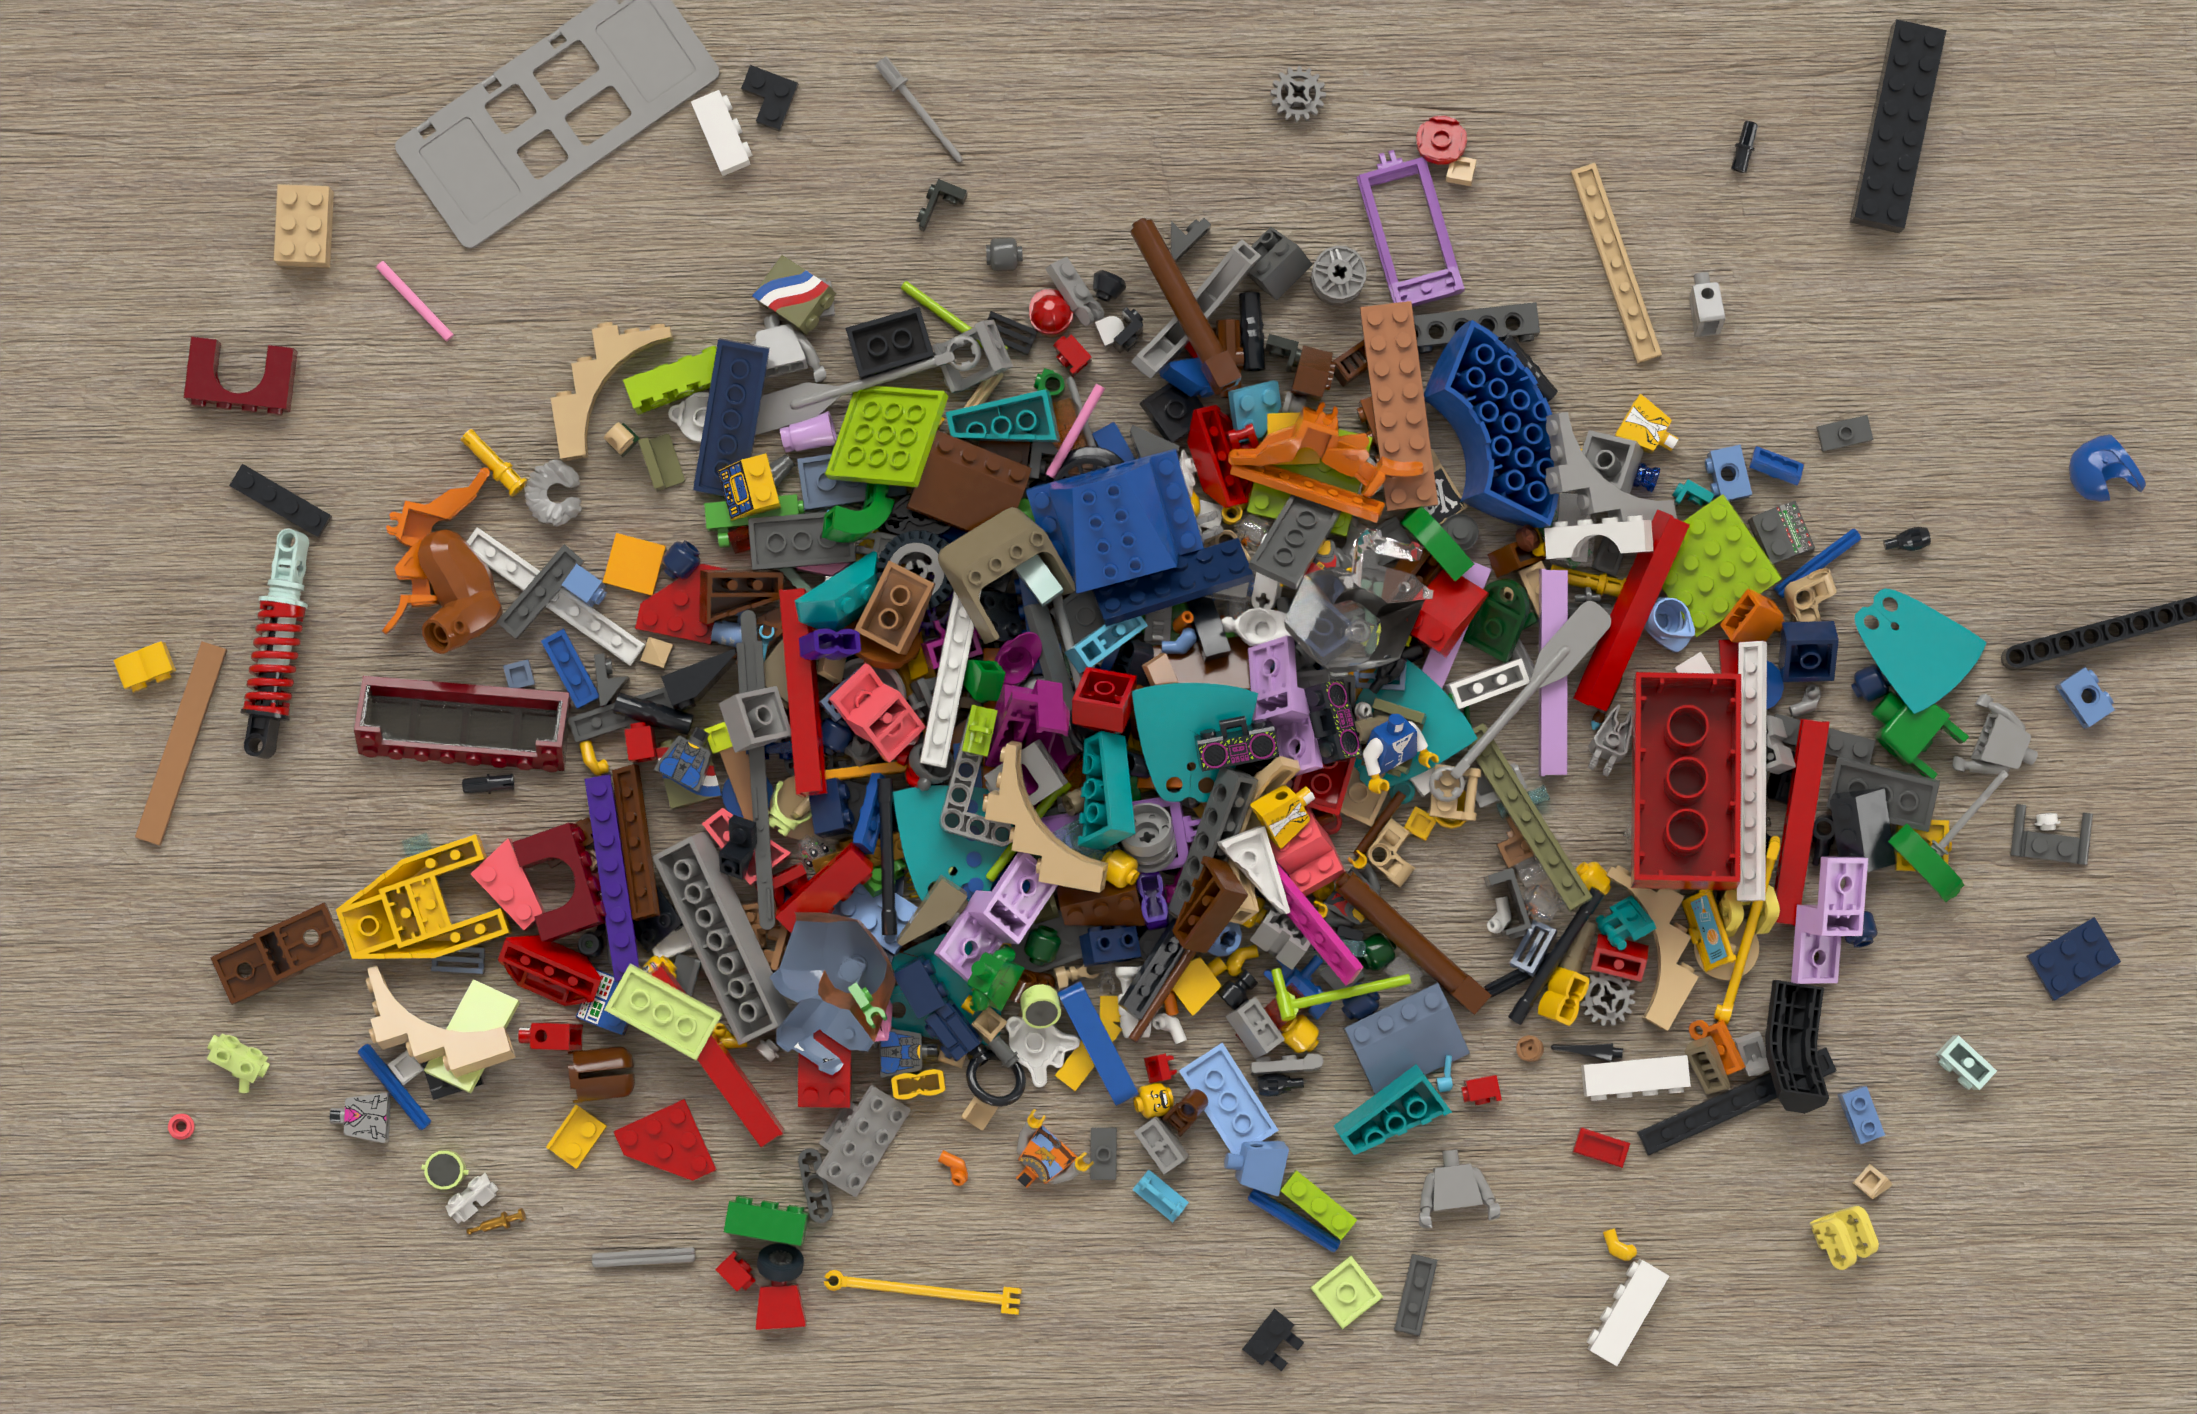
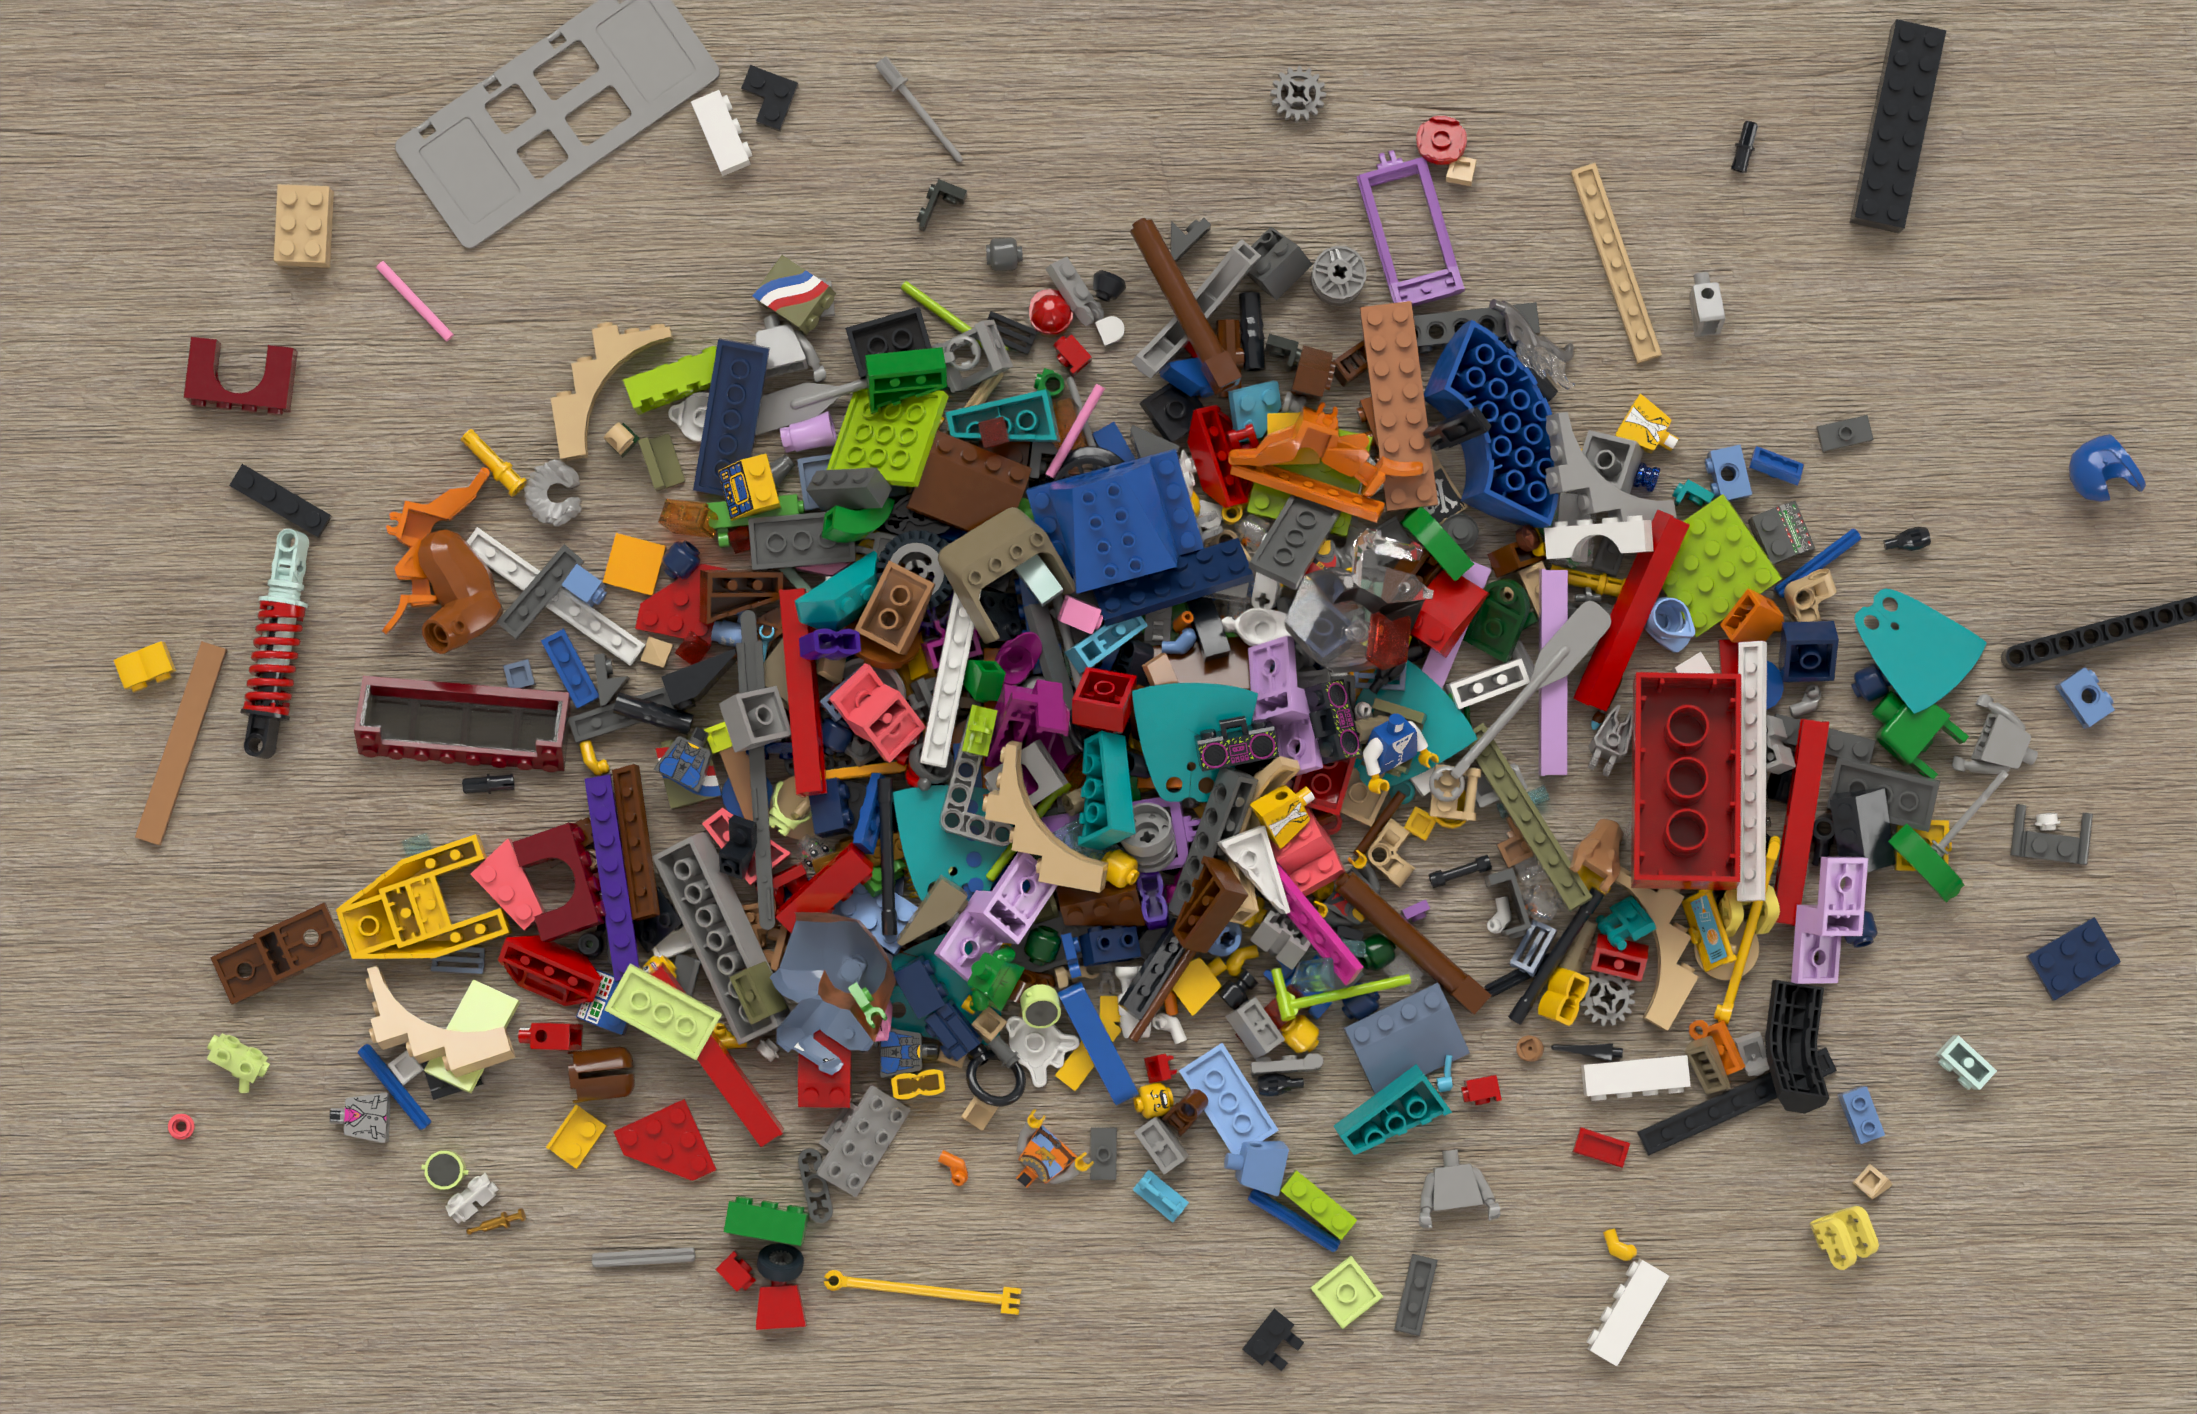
red brick [624,722,658,764] -> none
black bracket [1113,307,1144,353] -> none
none -> clear orange hinge [658,499,718,538]
none -> clear red plate [675,630,712,665]
none -> olive panel [729,961,787,1025]
none -> dark grey brick [806,468,892,511]
none -> green wedge [865,347,947,414]
none -> clear red plate [978,416,1010,449]
none -> bright pink slope [1057,595,1103,635]
none -> blue plate [1061,933,1082,978]
none -> clear light blue slope [1291,958,1335,993]
none -> clear red panel [1366,612,1411,671]
none -> medium lavender plate [1401,899,1430,922]
none -> black hinge [1423,406,1491,451]
none -> black bar [1428,855,1492,889]
none -> piece [1489,299,1575,390]
none -> medium nougat animal [1569,819,1623,893]

